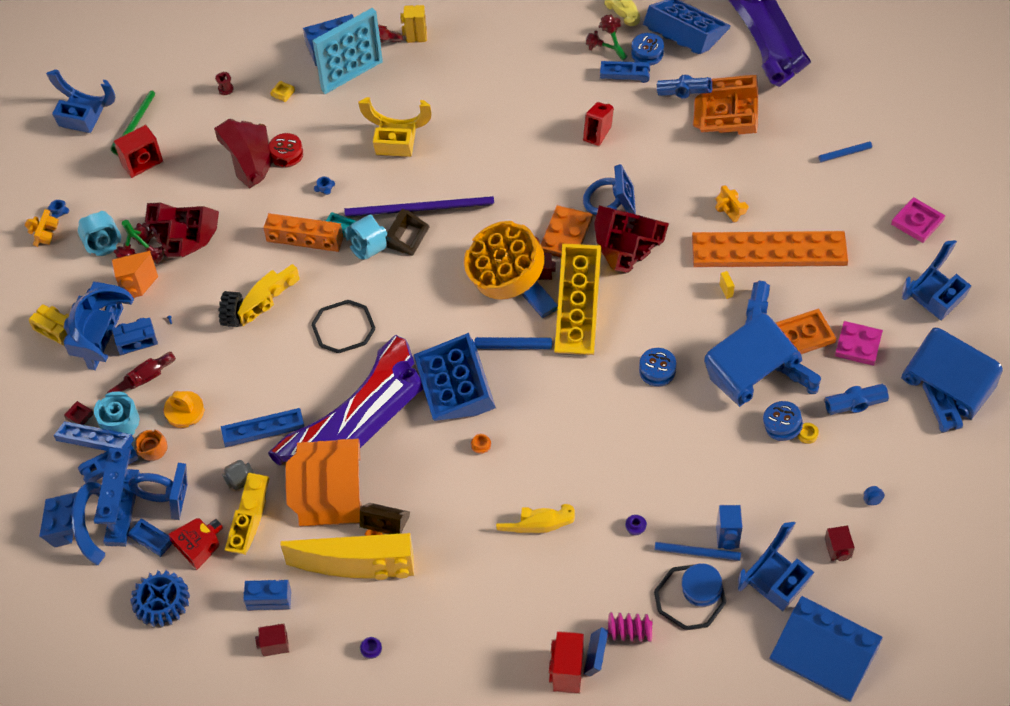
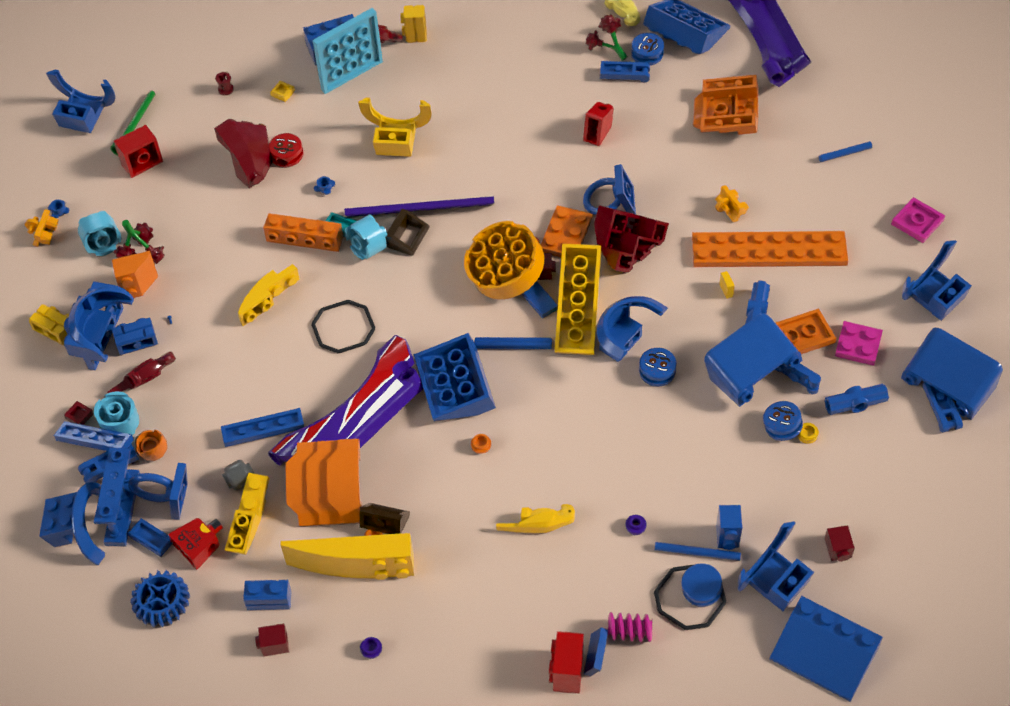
dark red brick [145,202,219,258] -> none
light orange tile [163,391,205,428] -> none
black tyre [219,291,243,327] -> none
blue piece [656,74,712,99] -> none
blue plate [863,486,885,505] -> none
none -> blue piece [597,296,668,362]

